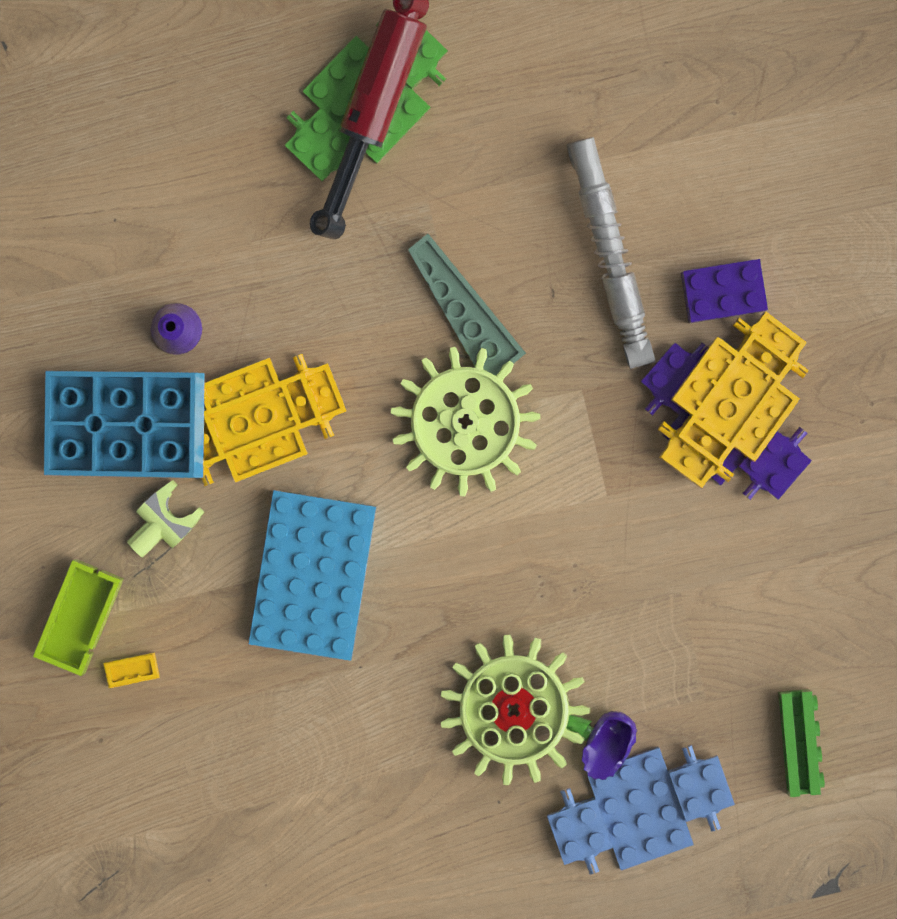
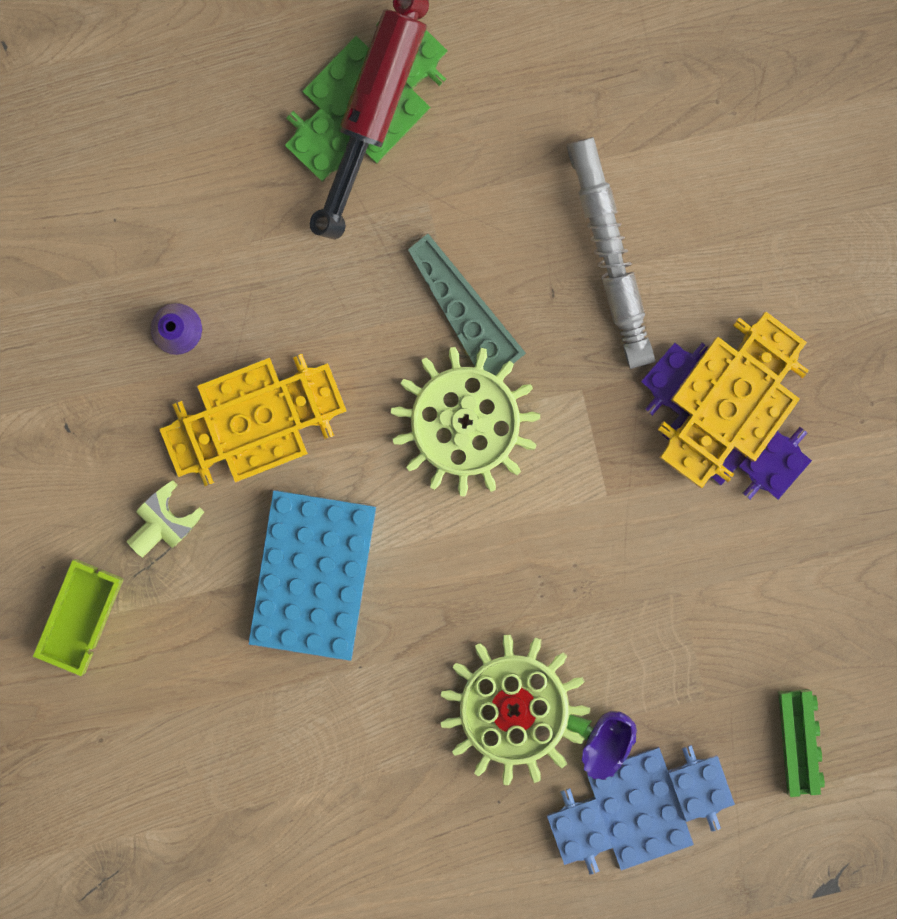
dark azure brick [44,371,205,478] -> none
yellow plate [103,652,160,688] -> none
dark purple brick [680,259,768,324] -> none

